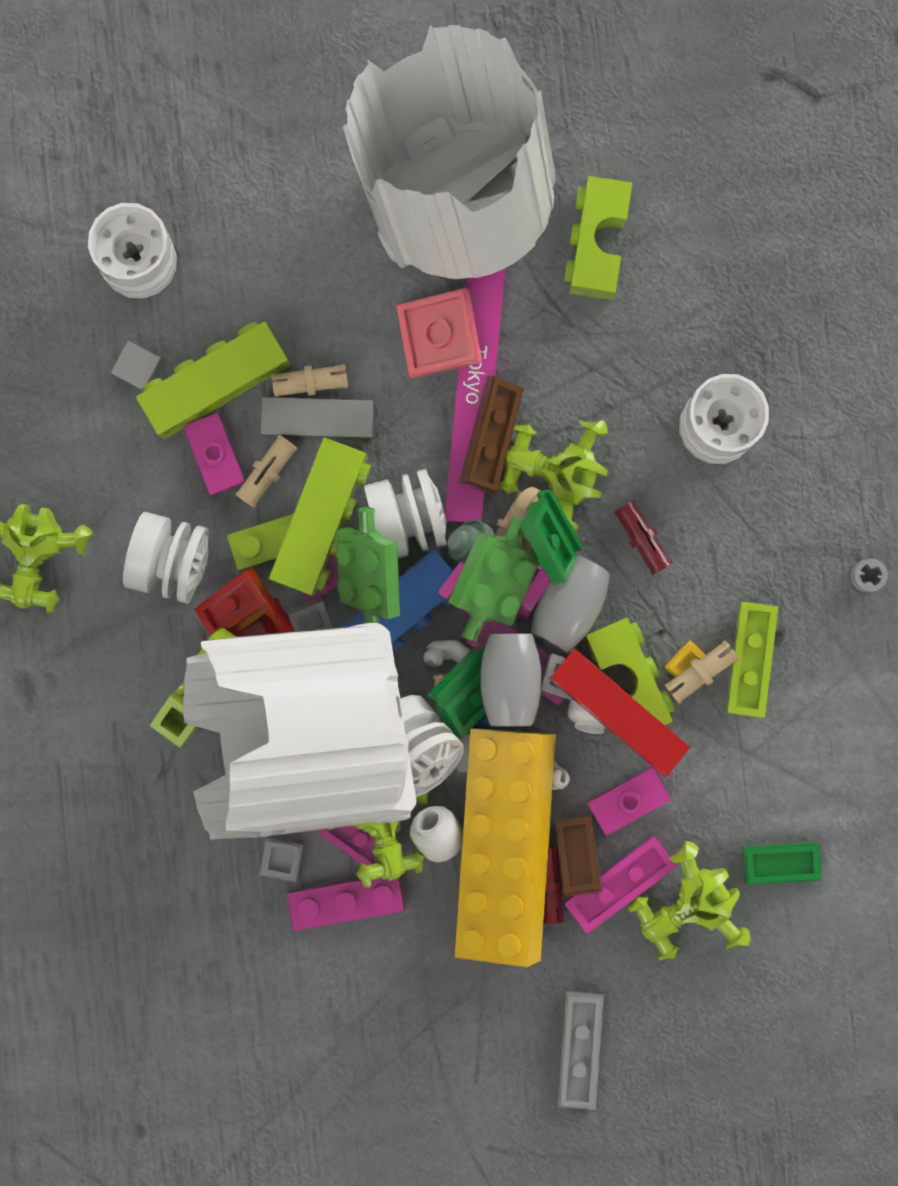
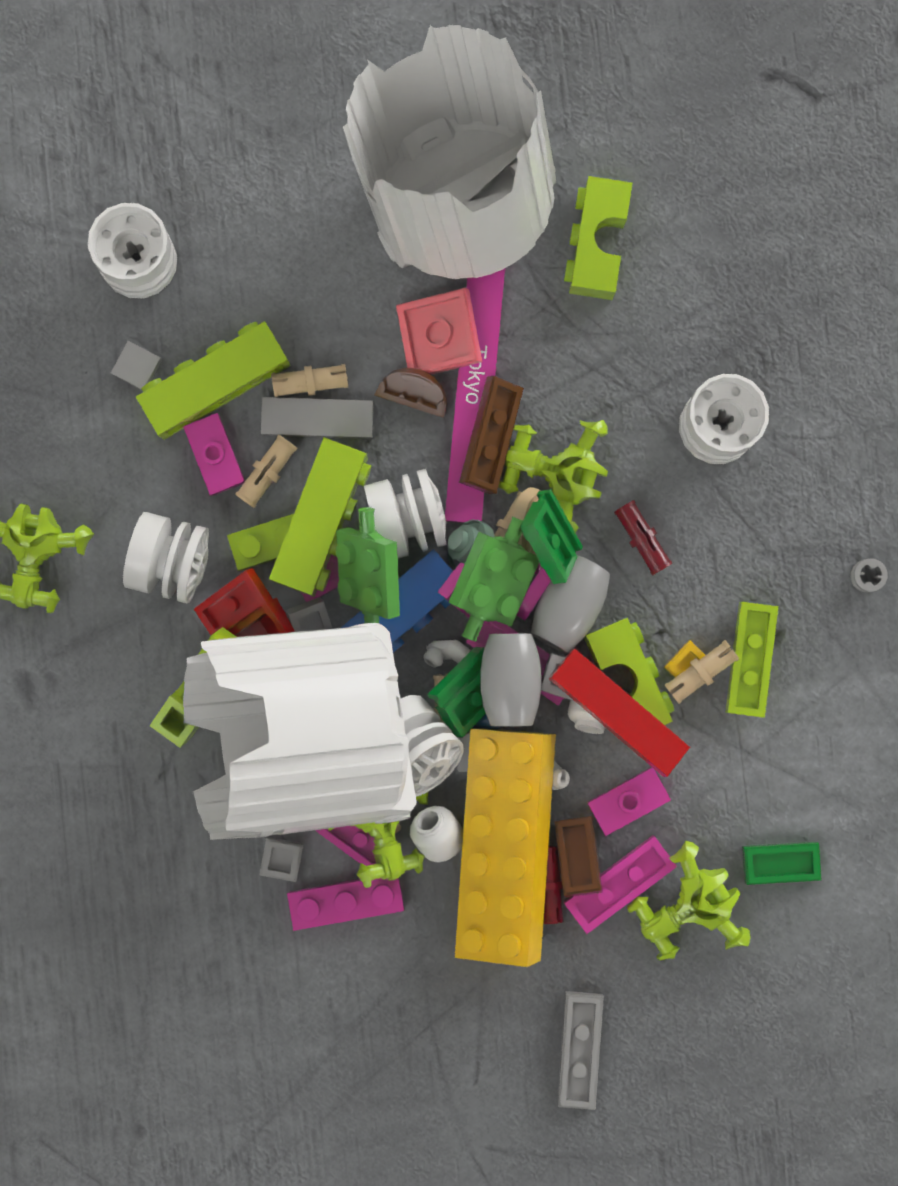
none -> reddish brown tile [374,367,447,418]

